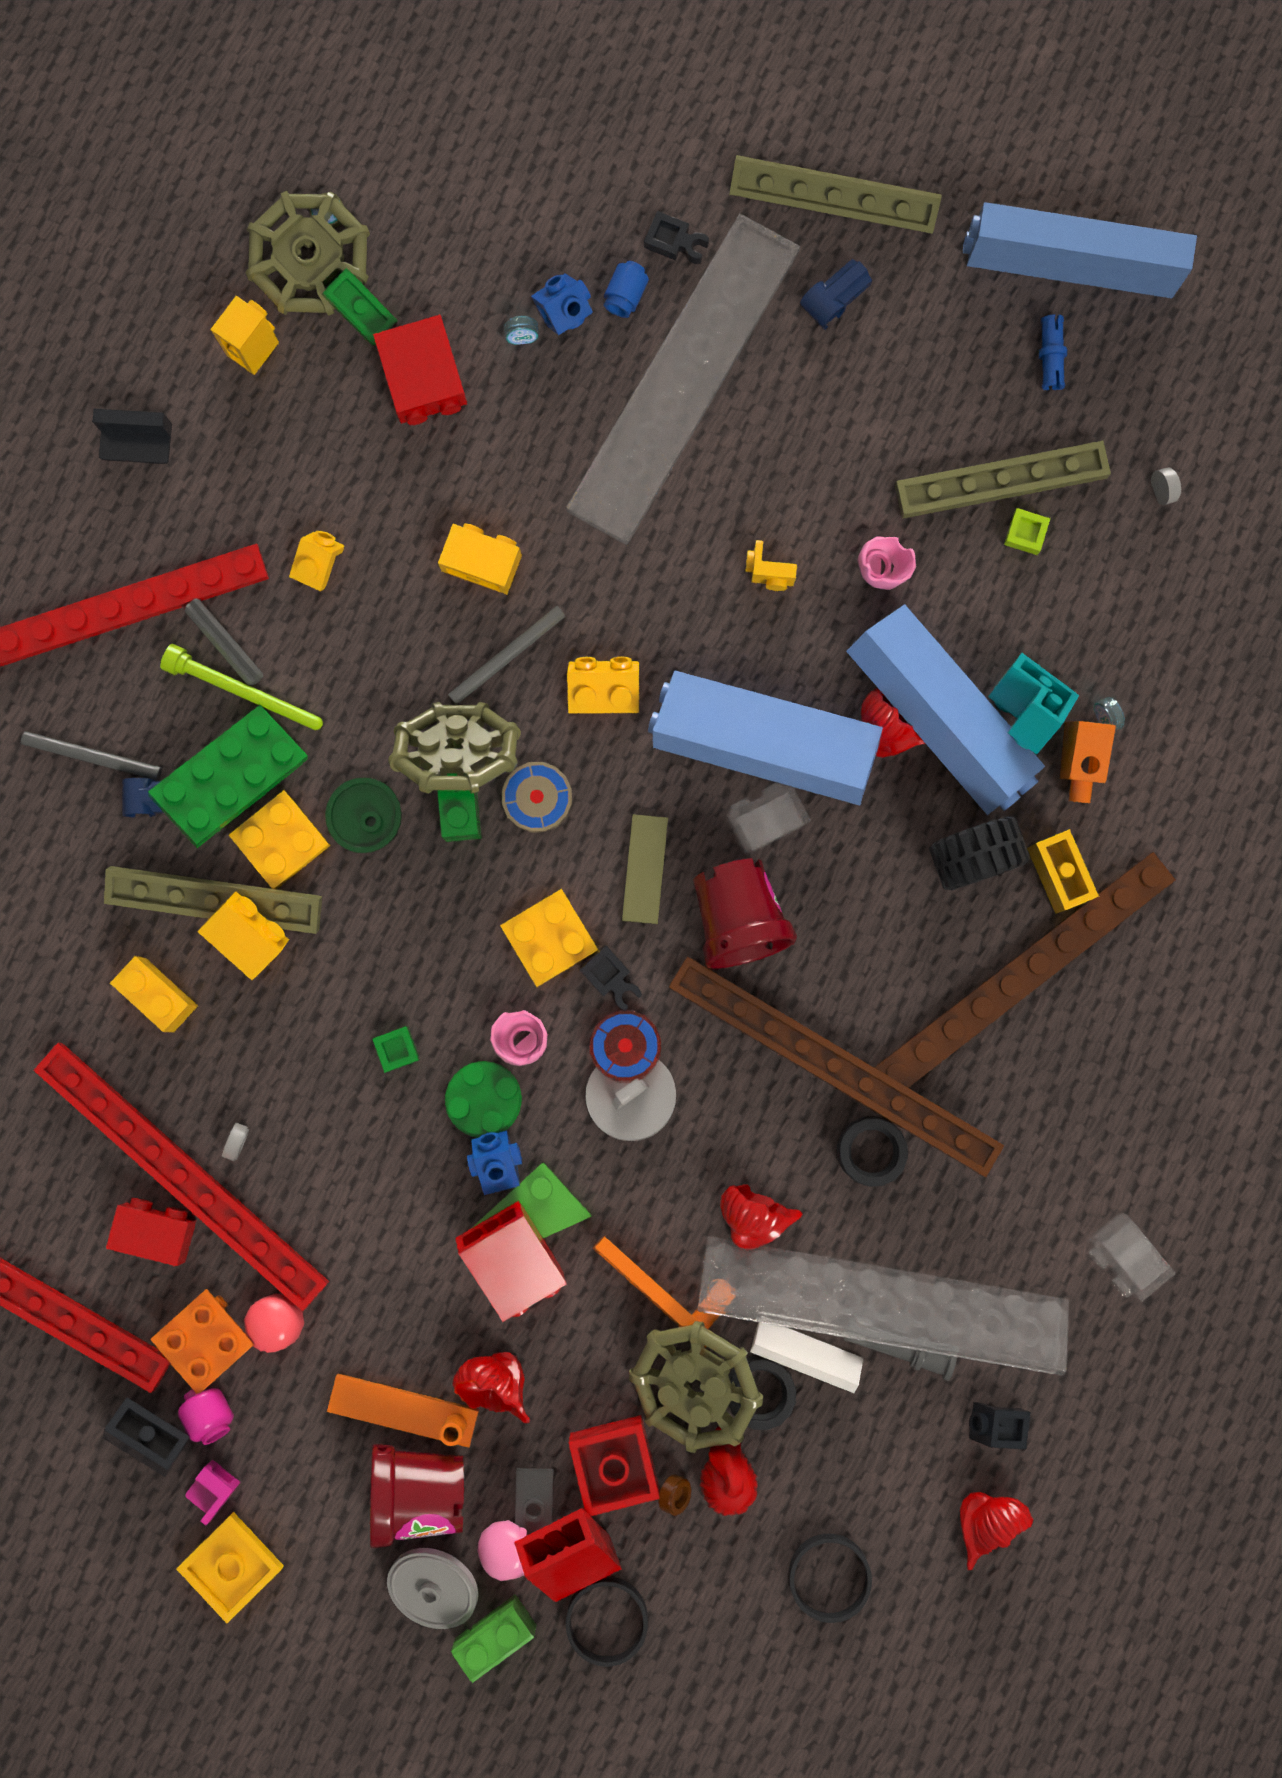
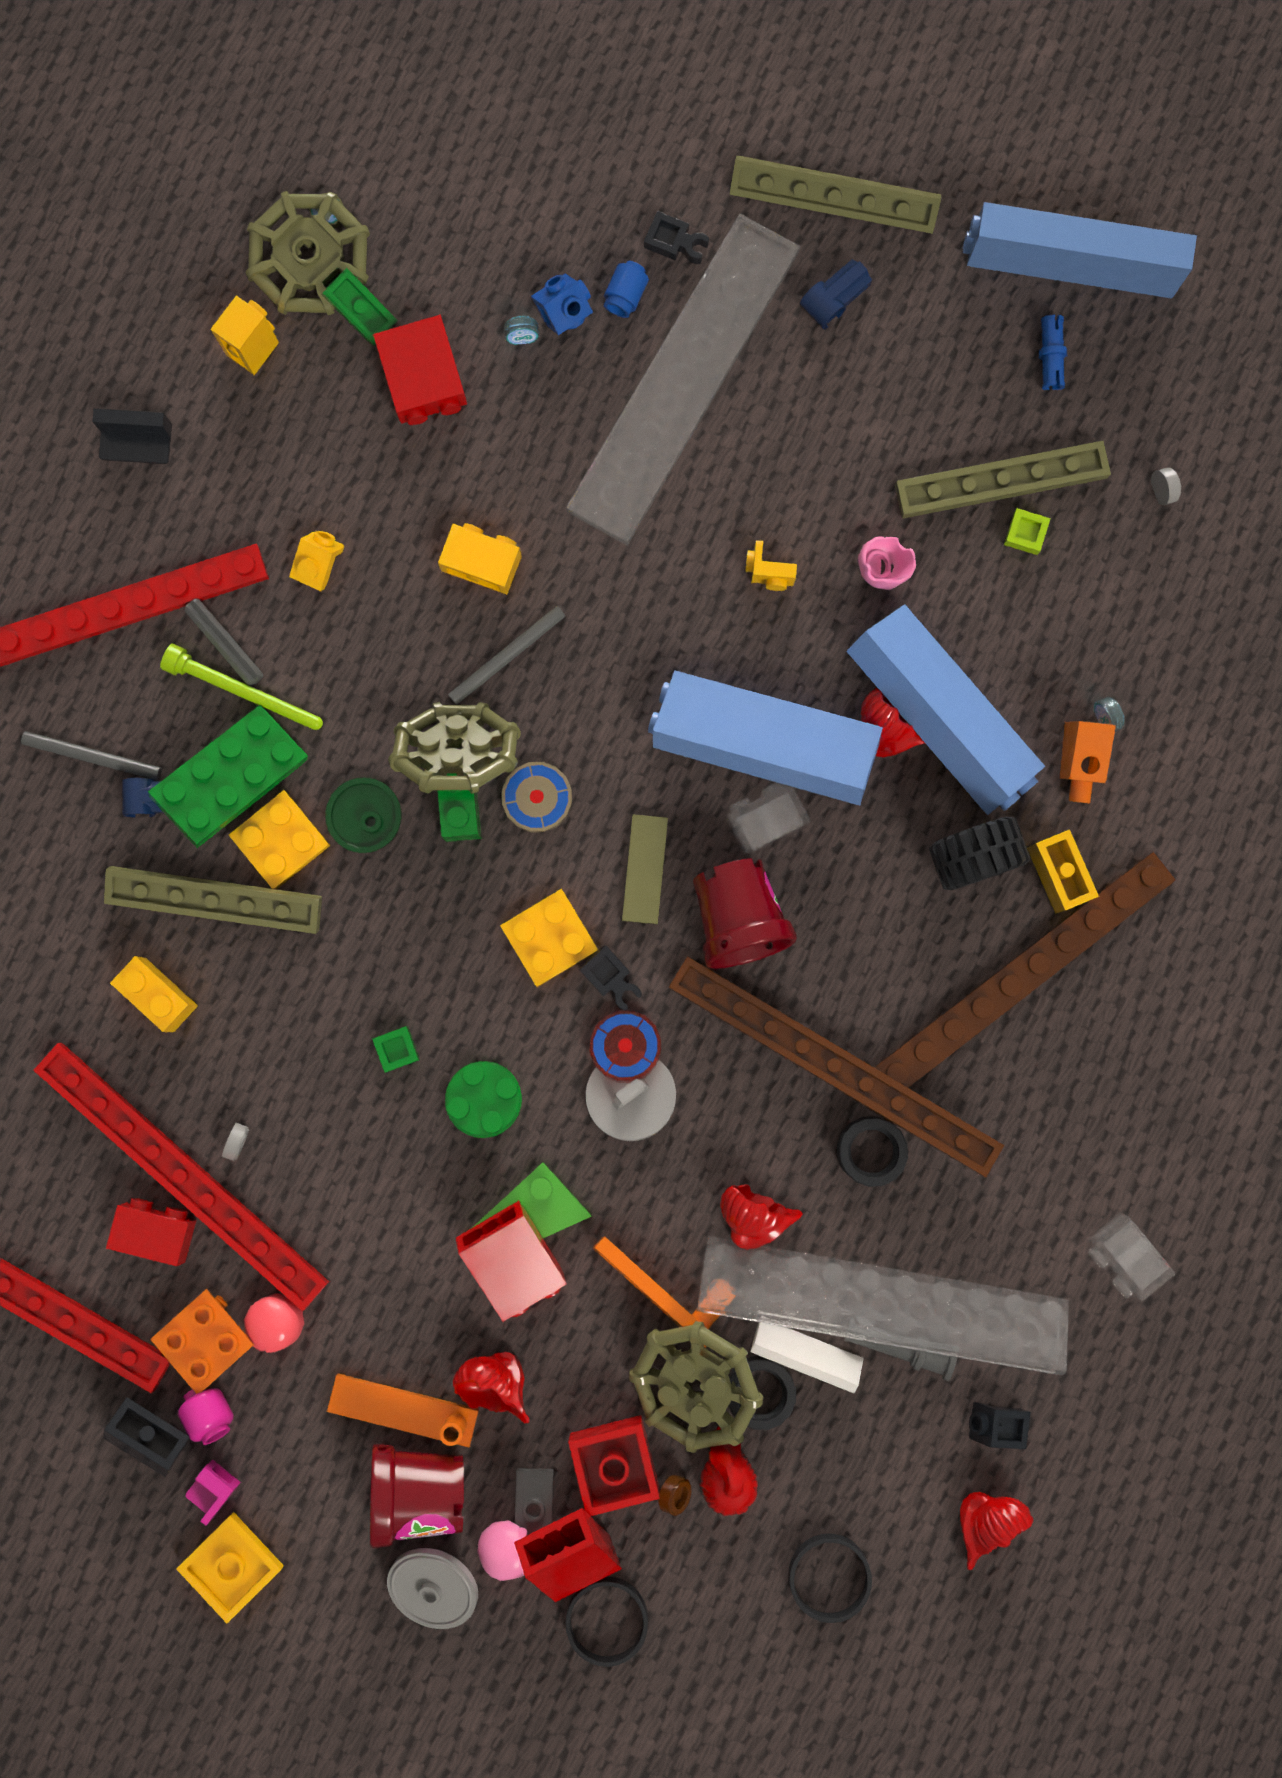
yellow brick [197,891,289,980] -> none
bright green brick [451,1594,537,1683] -> none
blue brick [467,1130,522,1195] -> none
bright pink hair [490,1010,548,1066] -> none
yellow bracket [567,657,639,713] -> none
teal brick [988,653,1079,755] -> none

